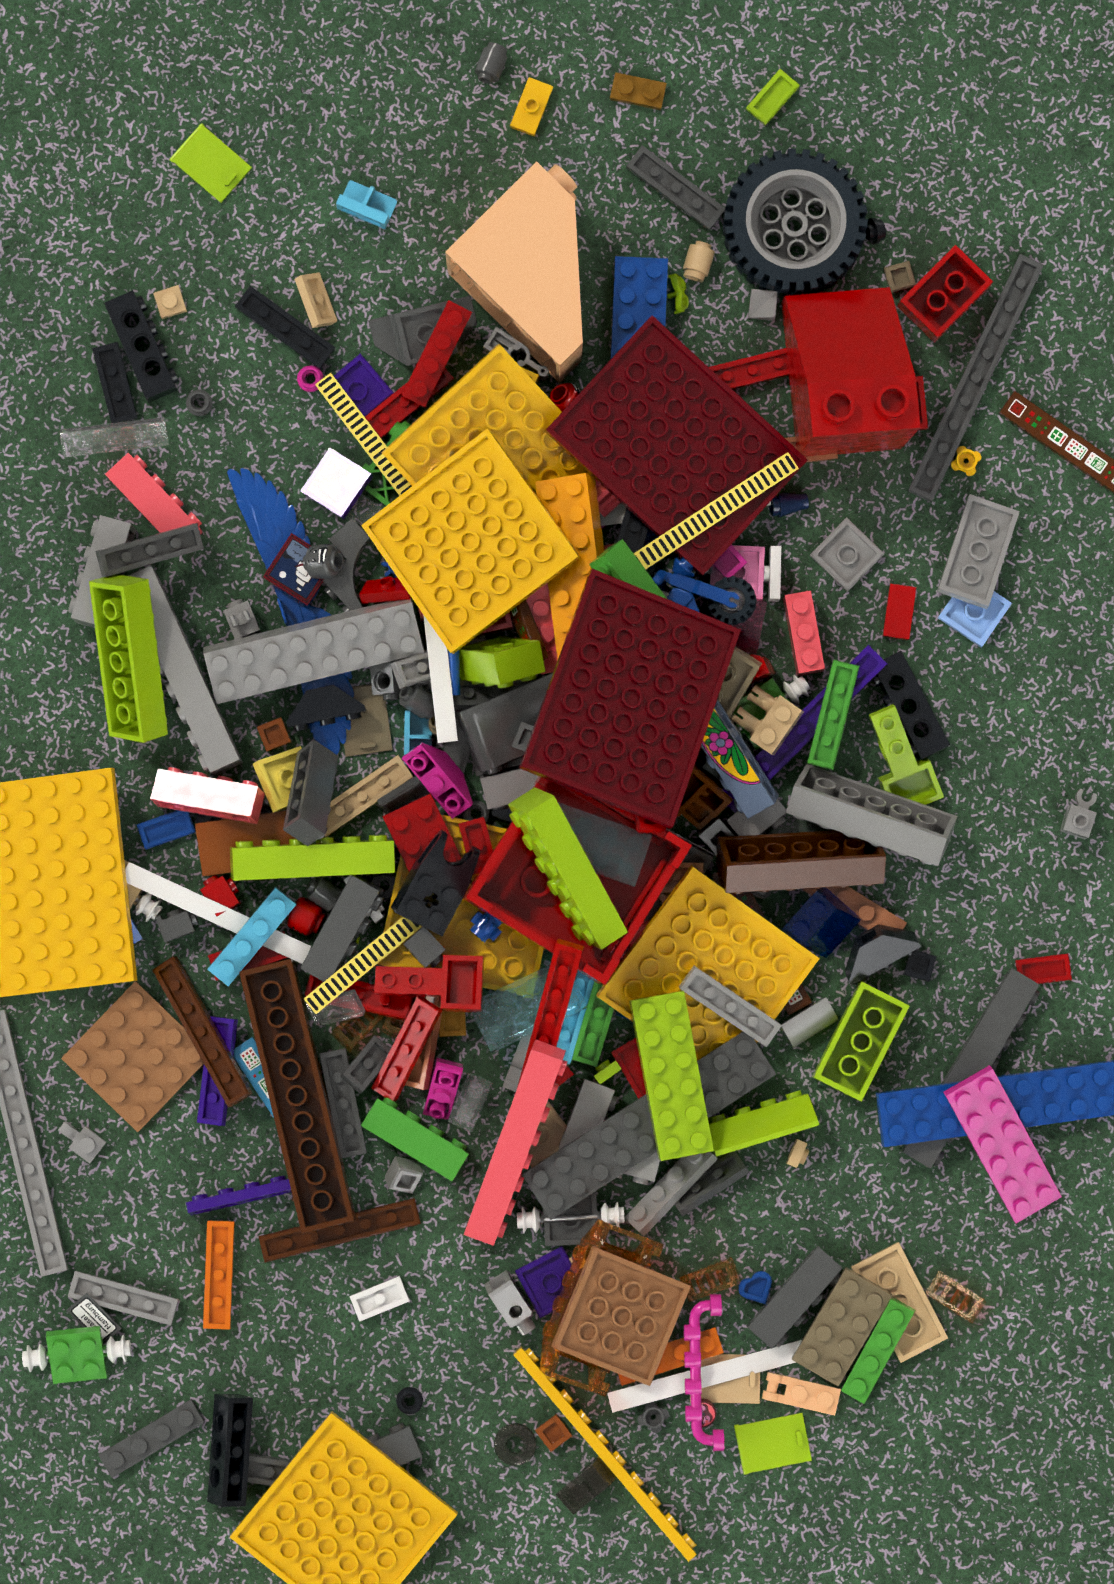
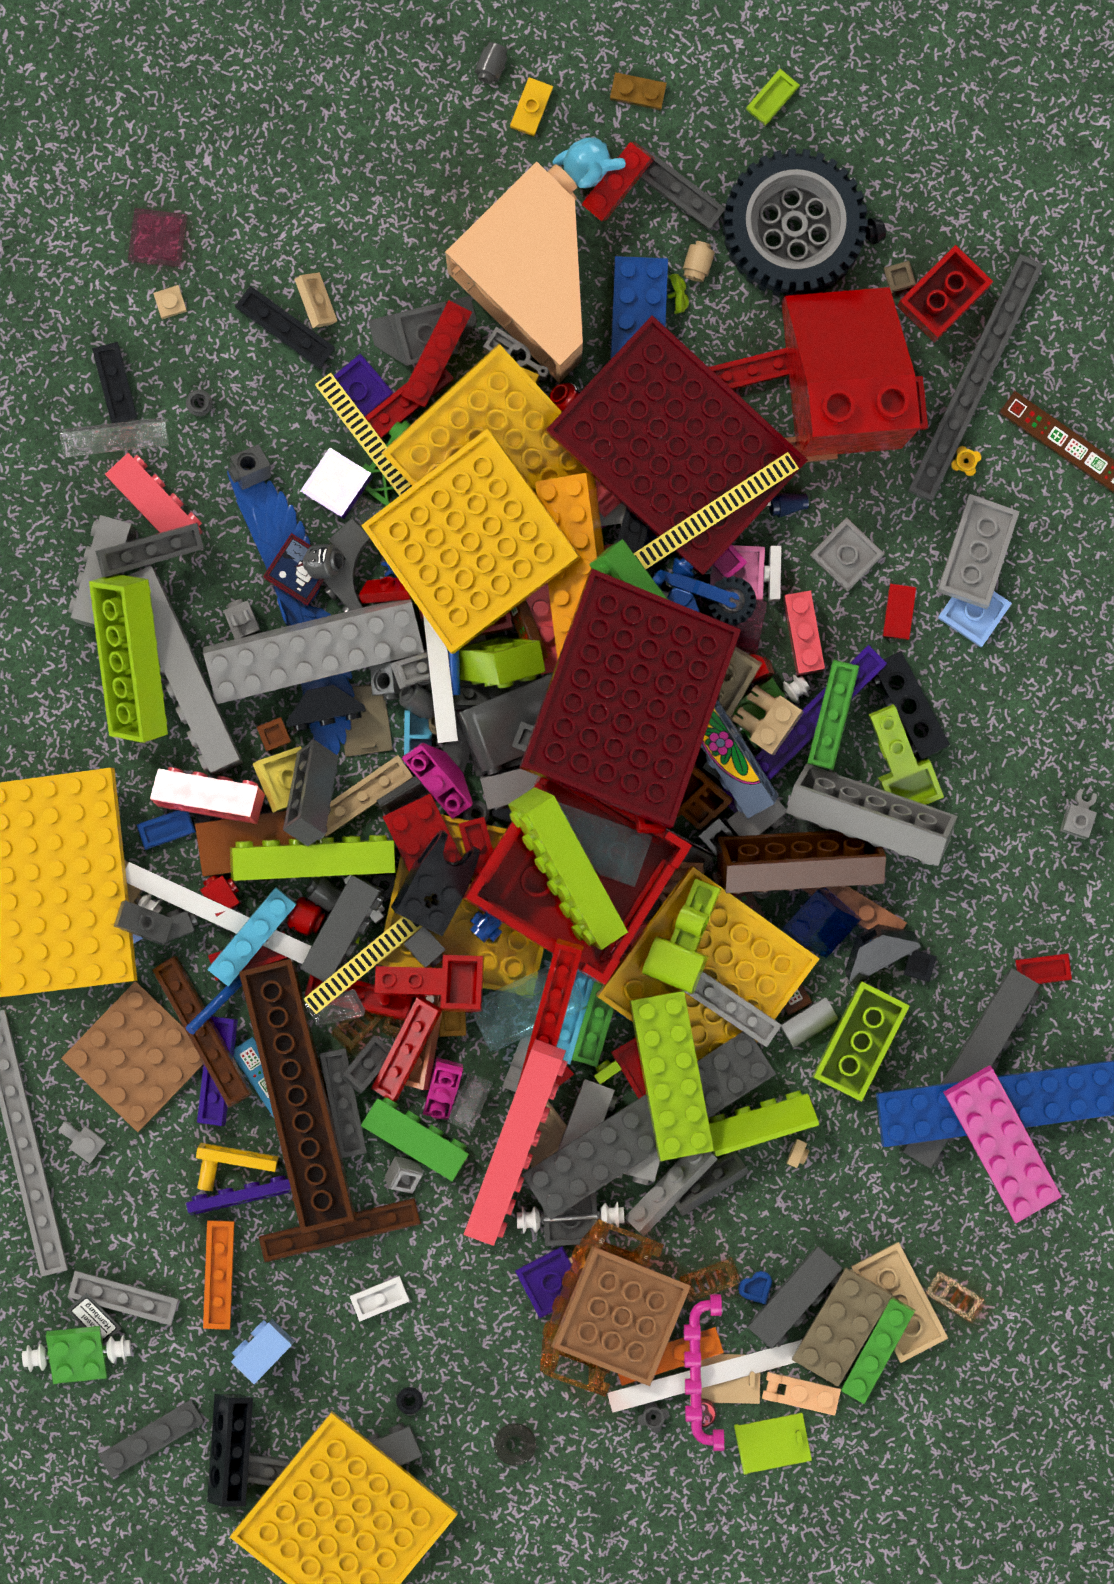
black brick [104,290,179,403] -> none
lime container [169,123,252,203] -> none
dark pink plate [297,366,324,392] -> none
medium azure panel [336,180,397,229] -> none
light grey torso [484,1270,536,1335] -> none
yellow plate [513,1346,697,1562] -> none
dark orange plate [535,1414,572,1452] -> none
clear smoke plate [556,1456,616,1515] -> none
light grey slope [748,289,778,321] -> none
none -> dark grey plate [114,900,173,945]
none -> clear pink plate [128,208,188,268]
none -> blue bar [186,975,242,1034]
none -> yellow piece [196,1143,279,1191]
none -> dark grey brick [228,444,271,490]
none -> light blue brick [231,1319,295,1384]
none -> medium azure piece [553,137,626,189]
none -> red brick [581,142,655,221]
none -> lime plate [642,879,721,994]

